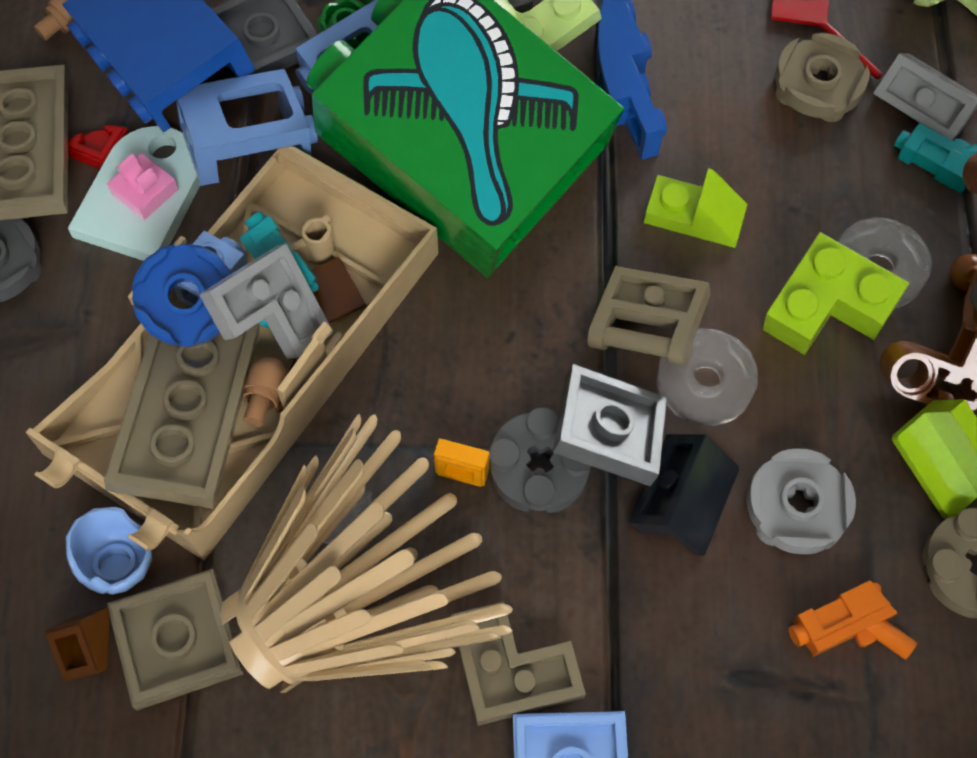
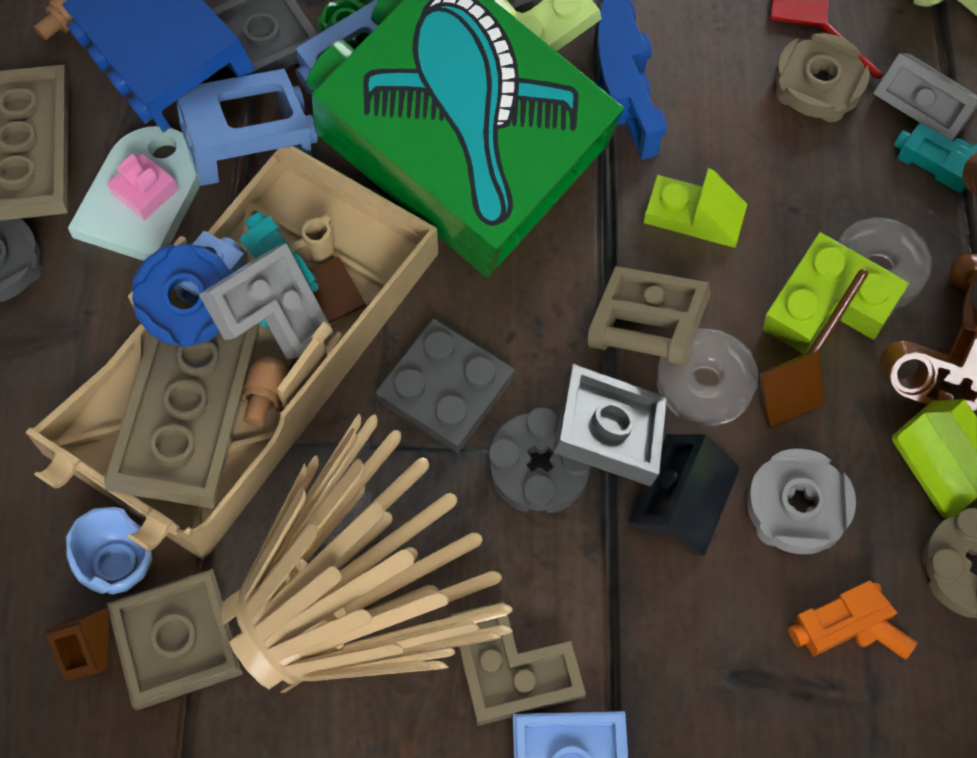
red tile [68,125,129,169] -> none
light orange tile [434,438,490,487] -> none
none -> dark grey plate [375,318,515,453]
none -> reddish brown piece [759,269,868,429]

